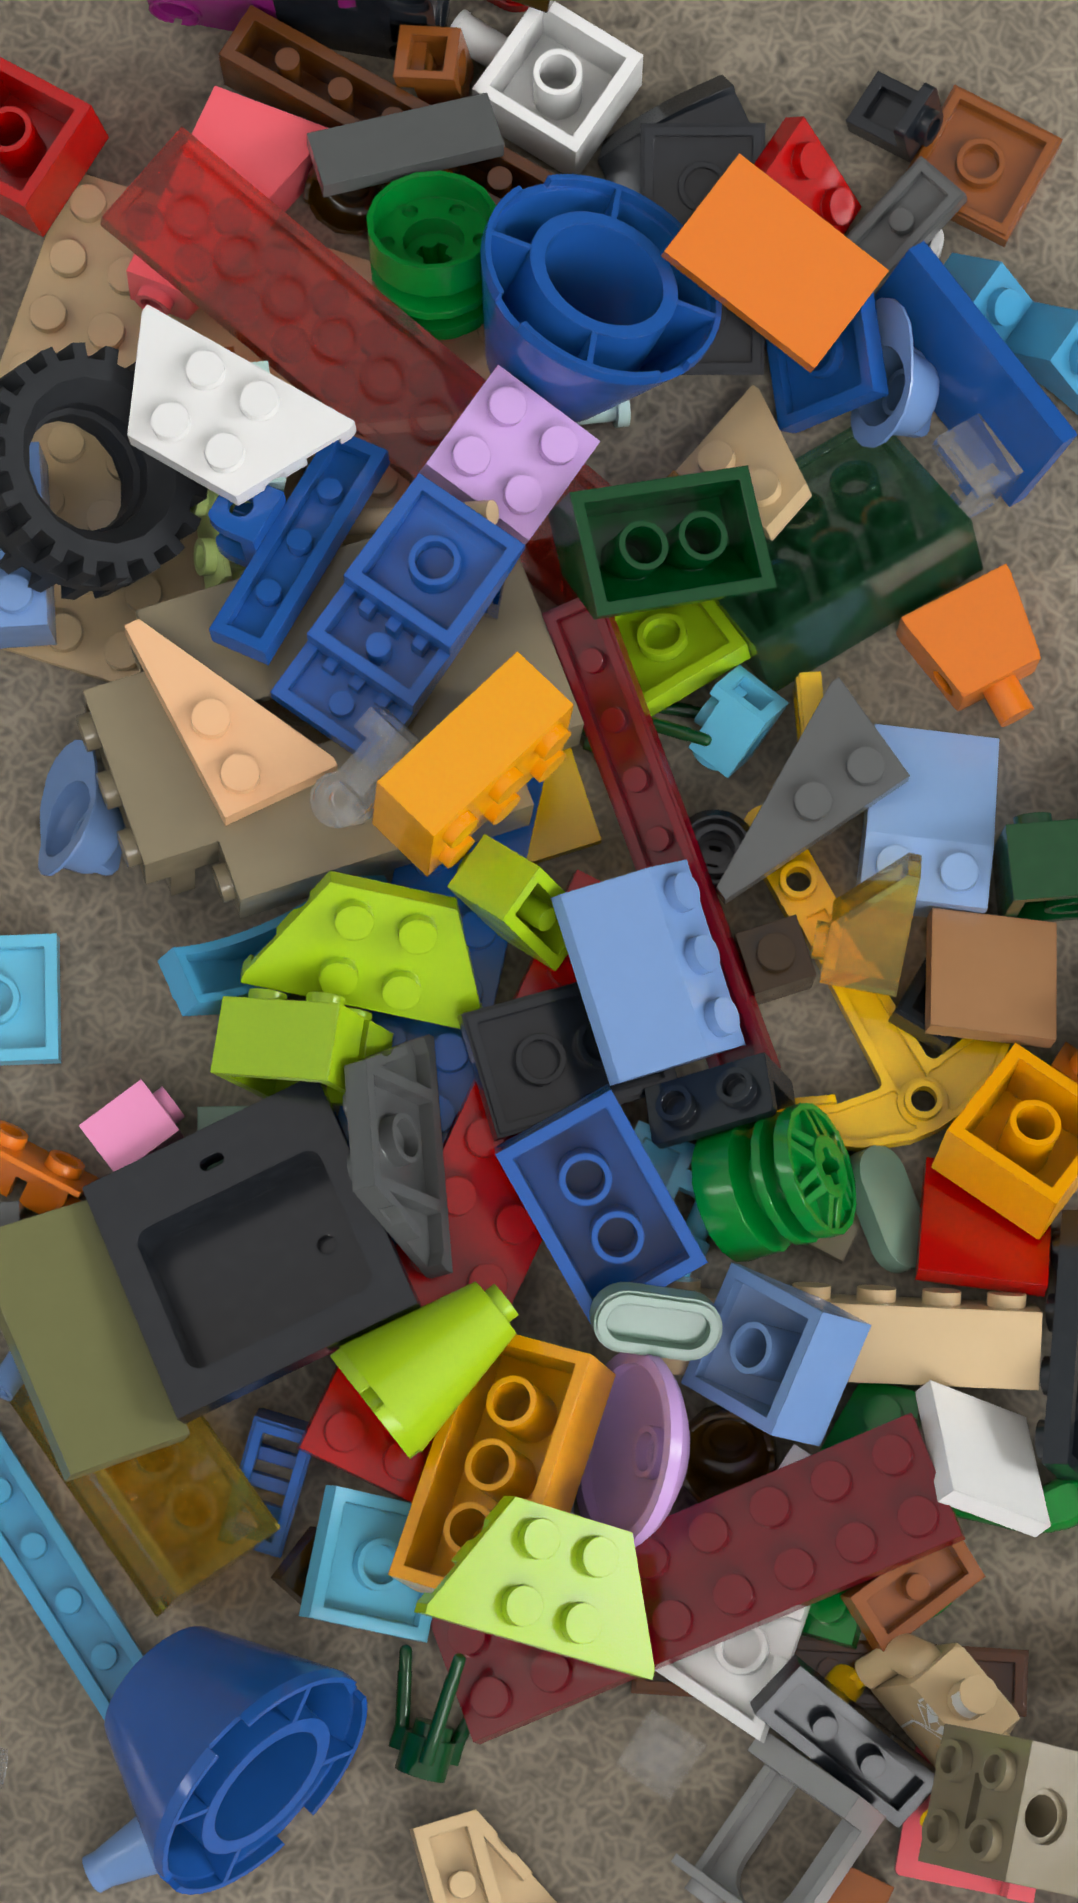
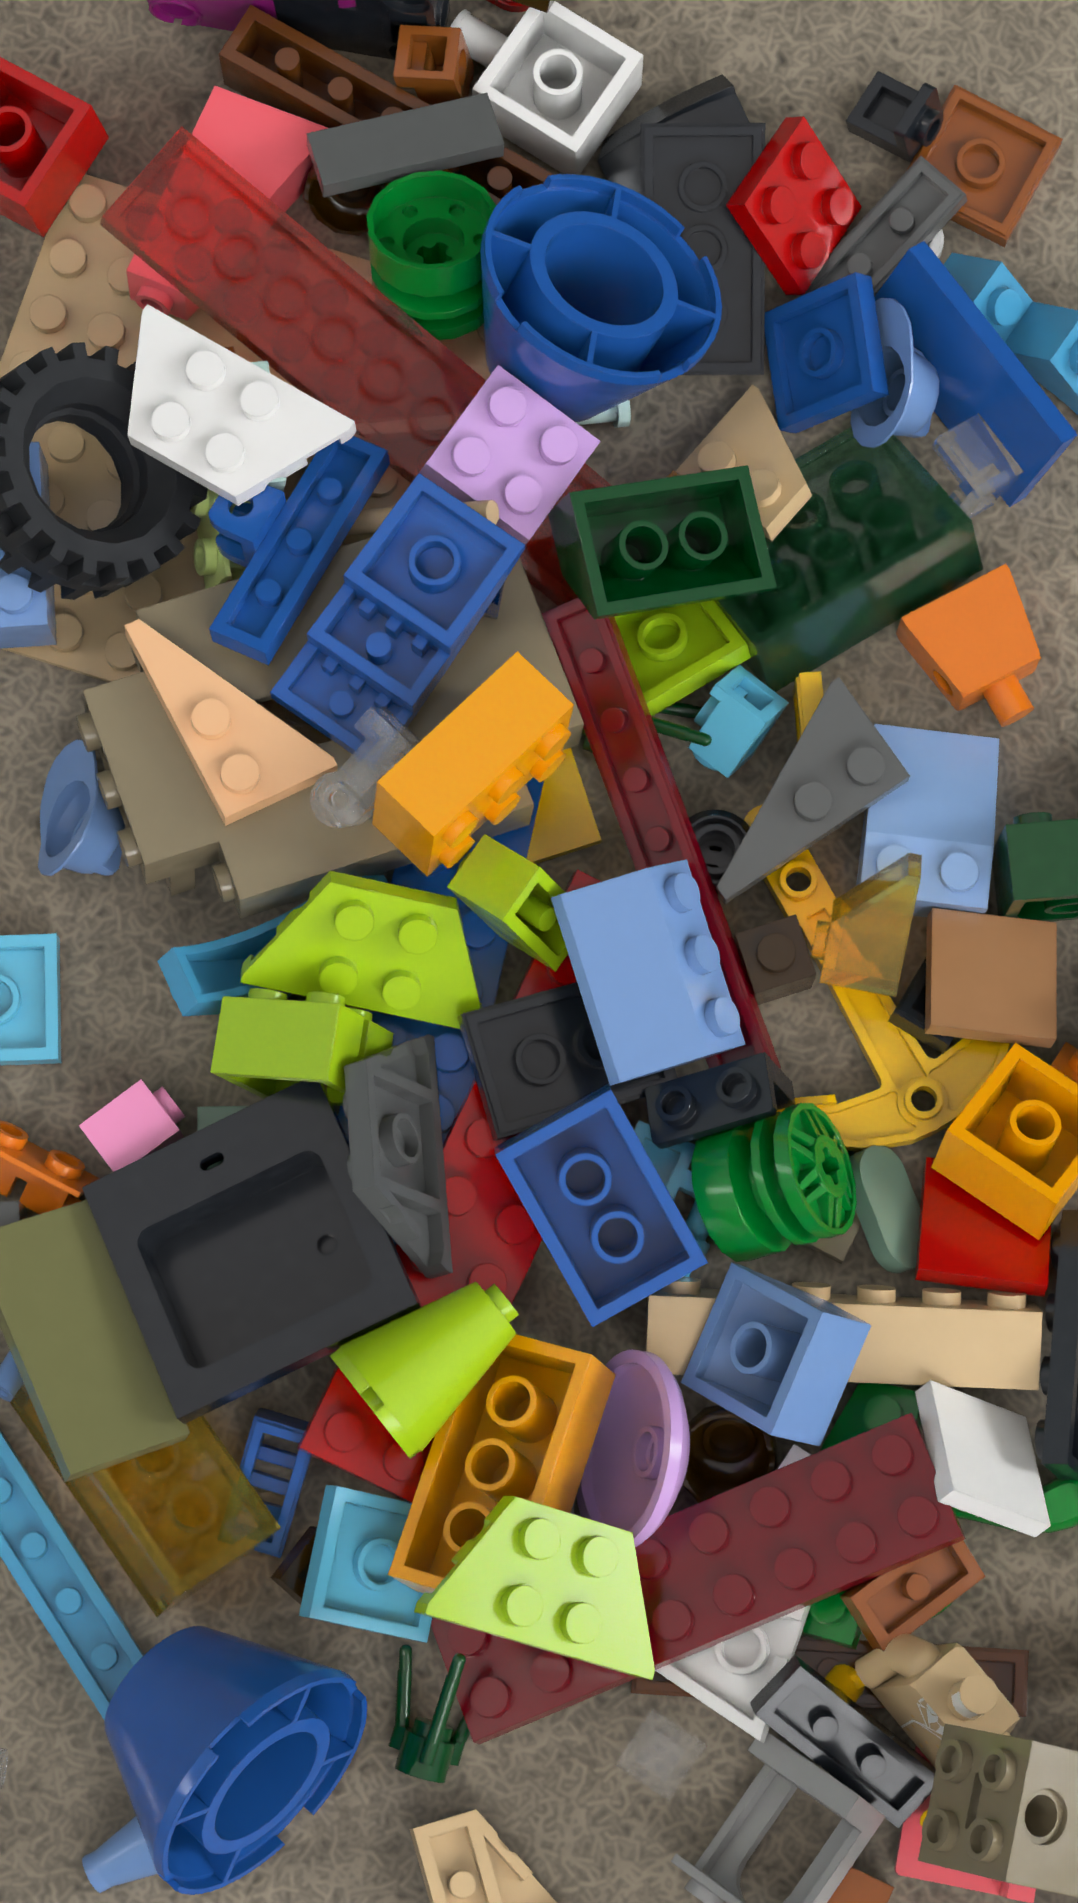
tile [589,1282,723,1361] -> none
orange tile [661,153,889,373] -> none

